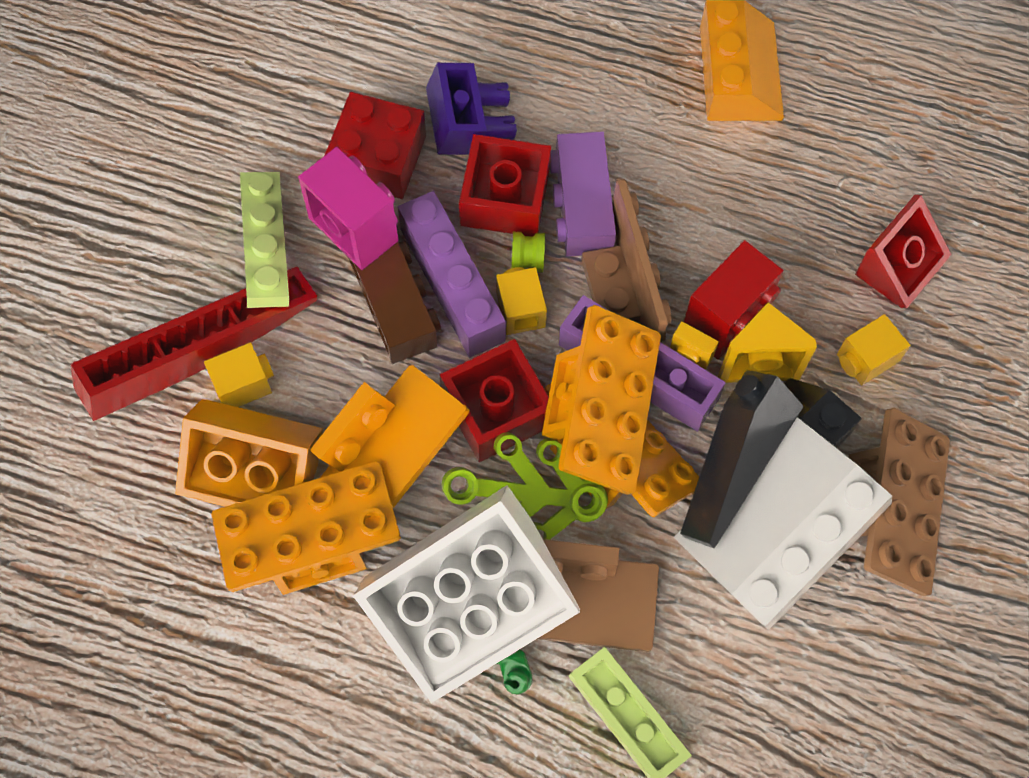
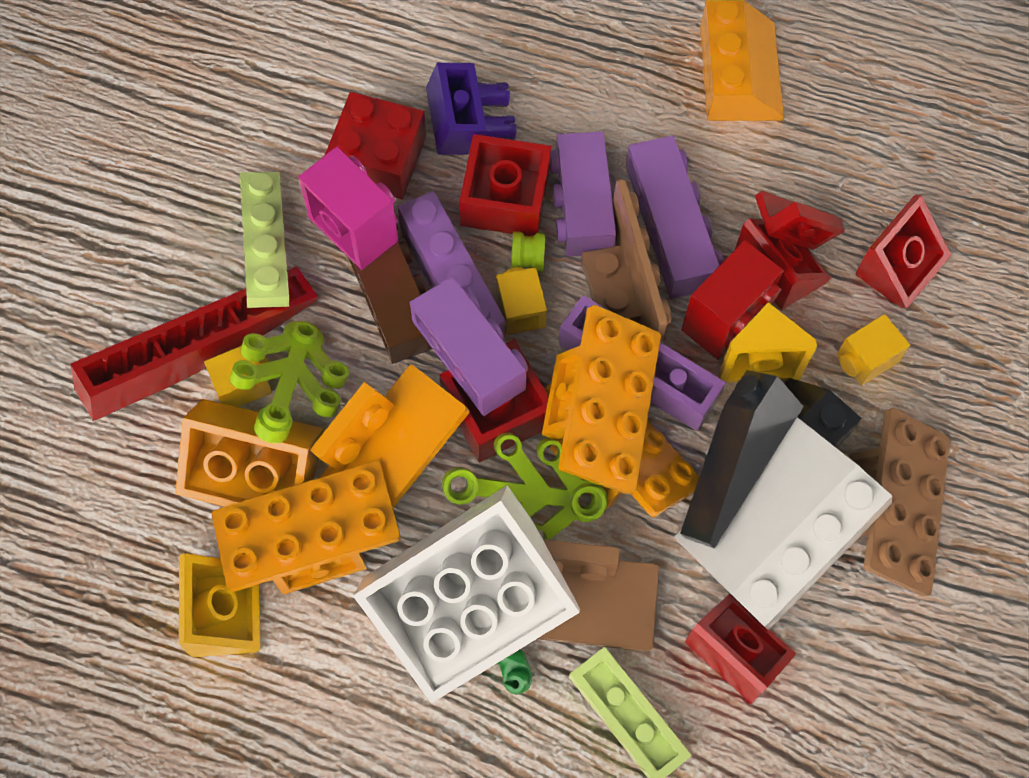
yellow plate [670,321,719,370] -> none
none -> yellow slope [179,553,260,658]
none -> lime plant [230,321,349,444]
none -> medium lavender brick [410,276,528,416]
none -> medium lavender brick [625,135,723,299]
none -> red slope [684,594,796,704]
none -> red slope [735,218,832,311]
none -> red panel [755,191,845,250]

